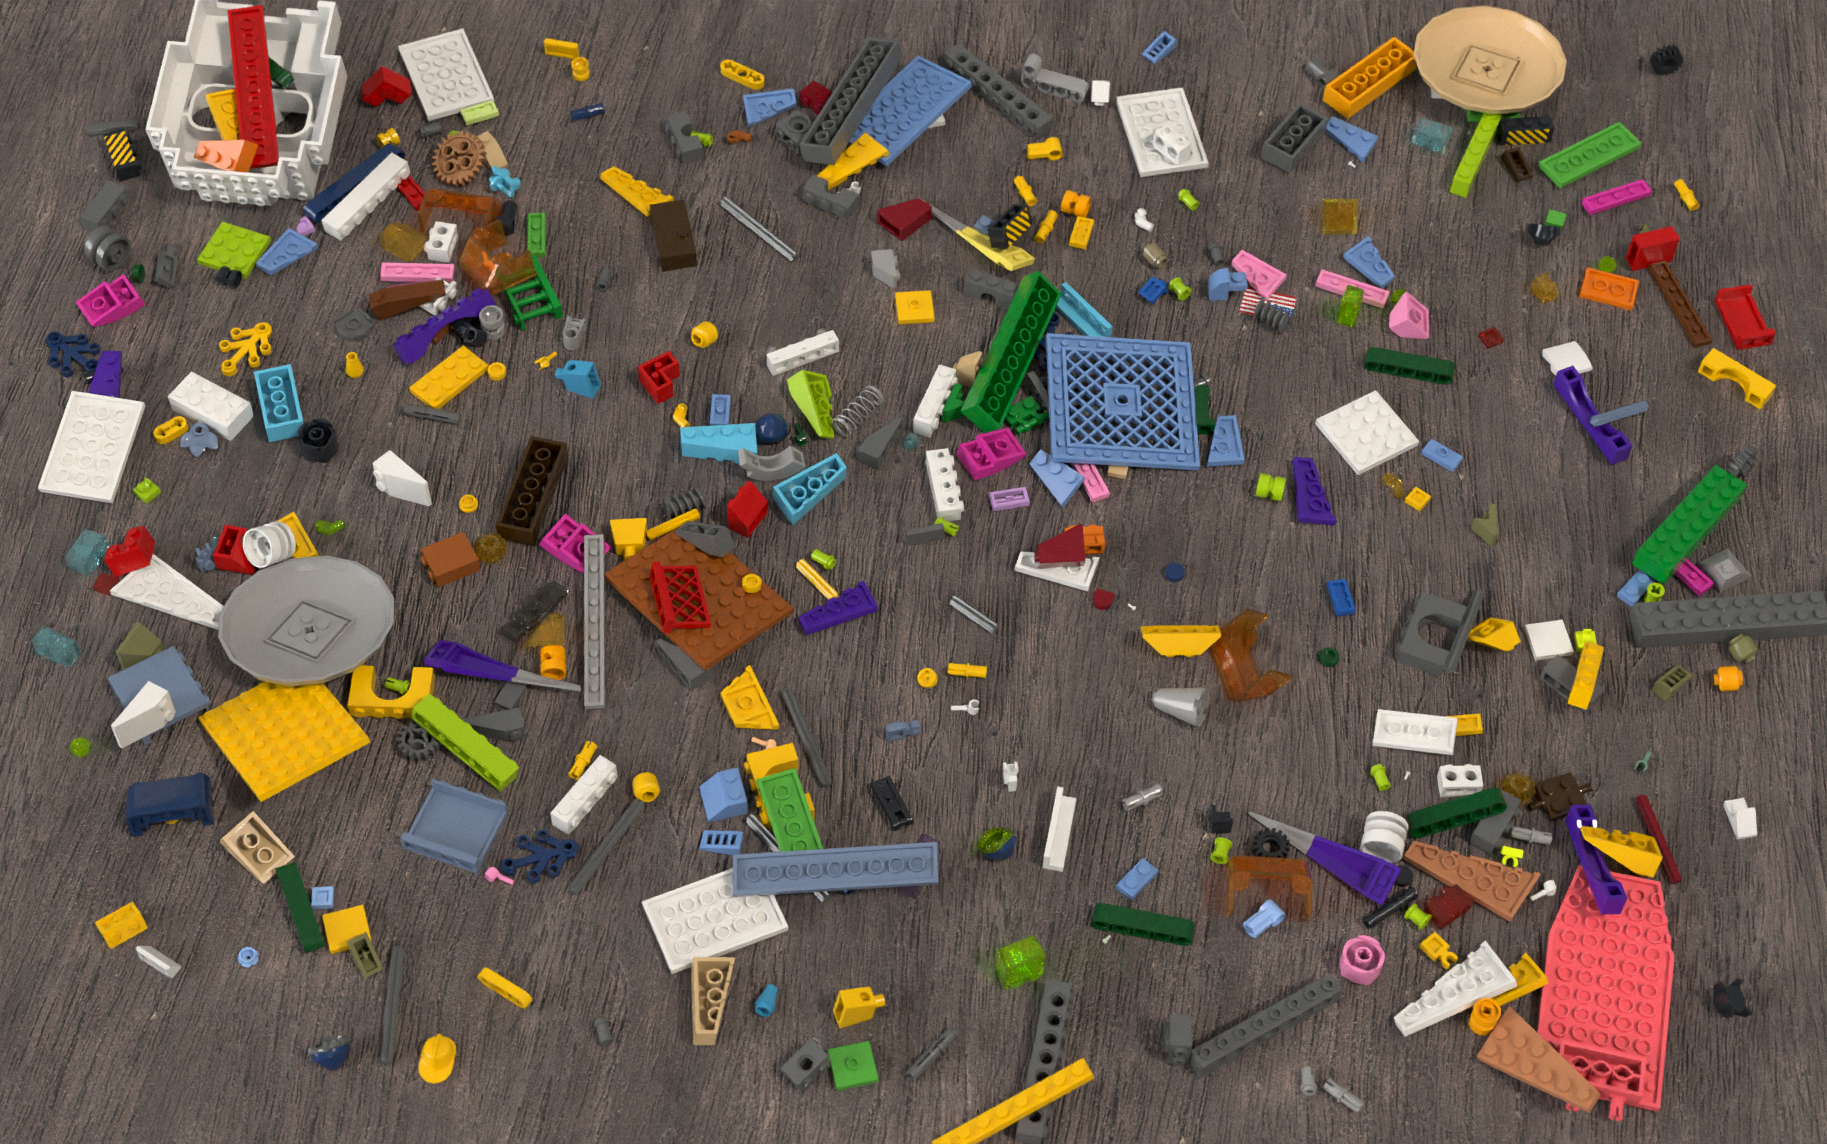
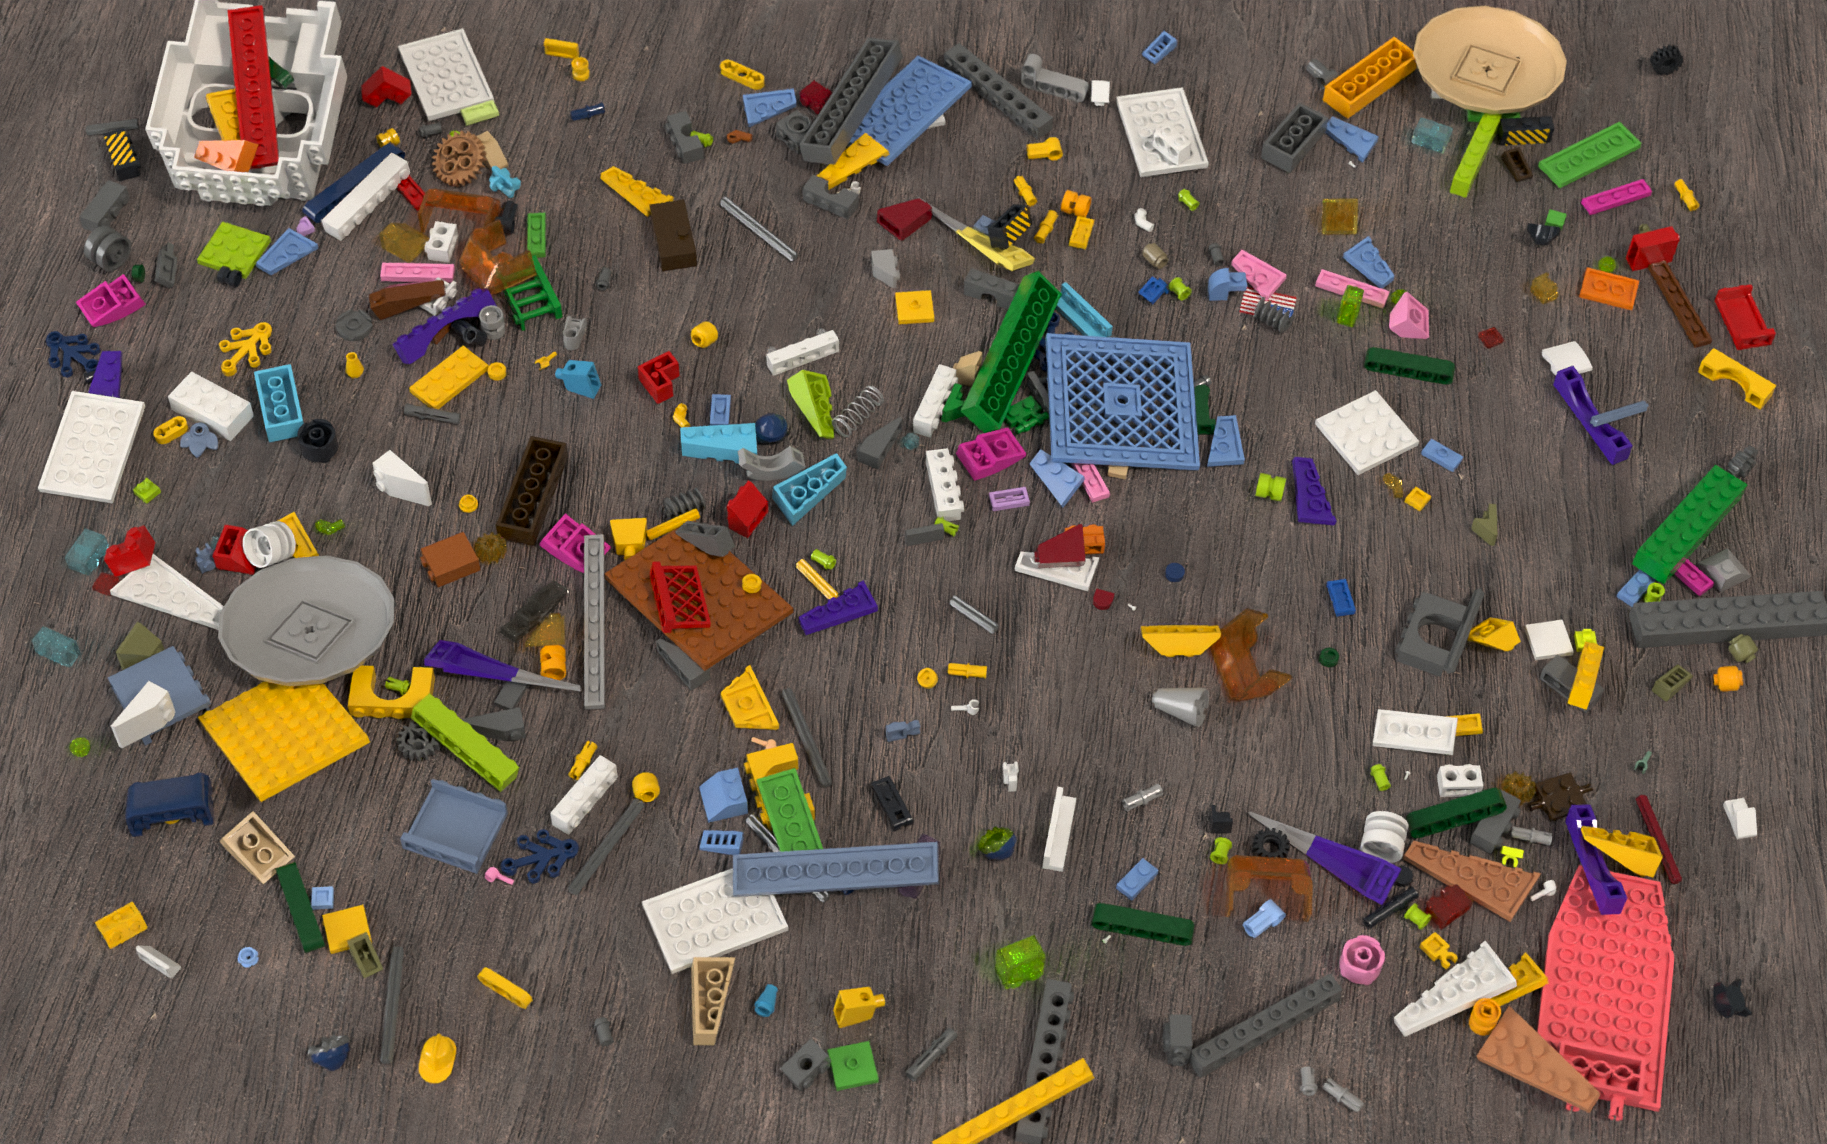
dark green hand [795,423,807,446] -> none

